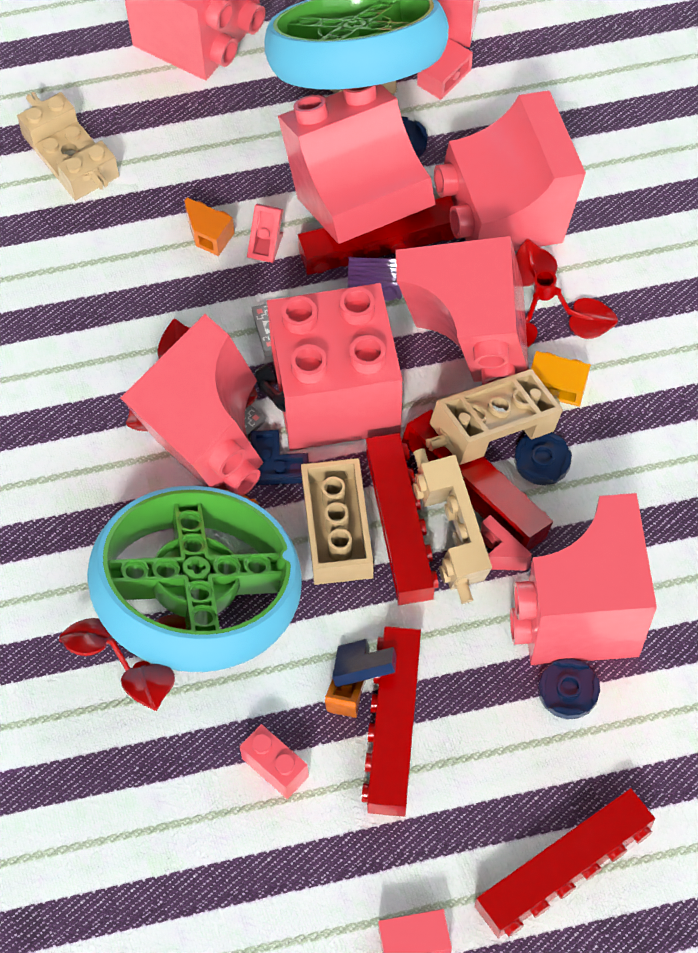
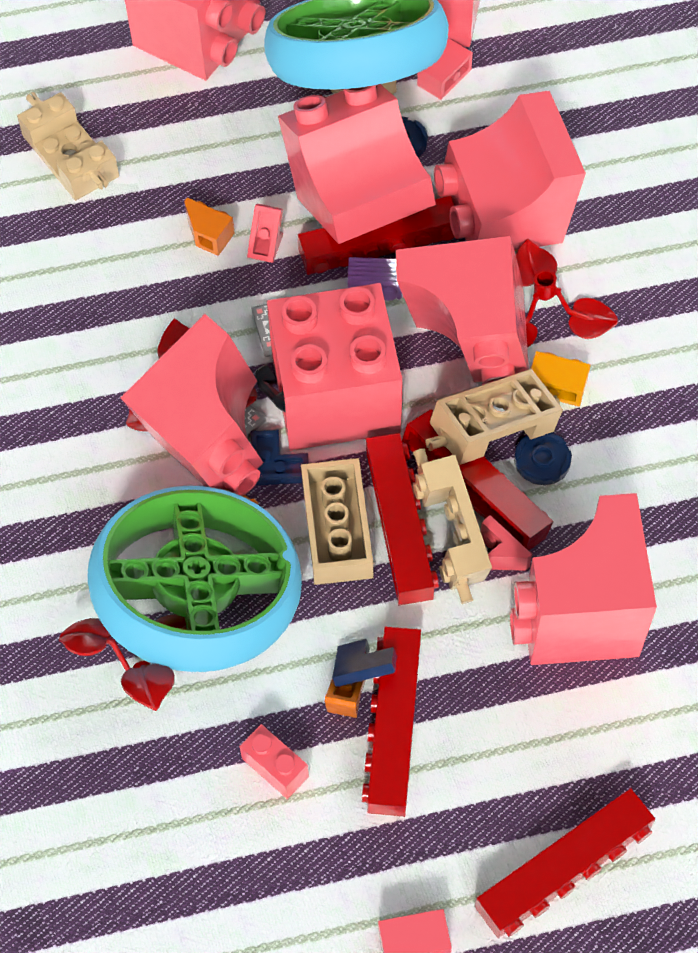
dark blue tile [538,658,600,719] -> none

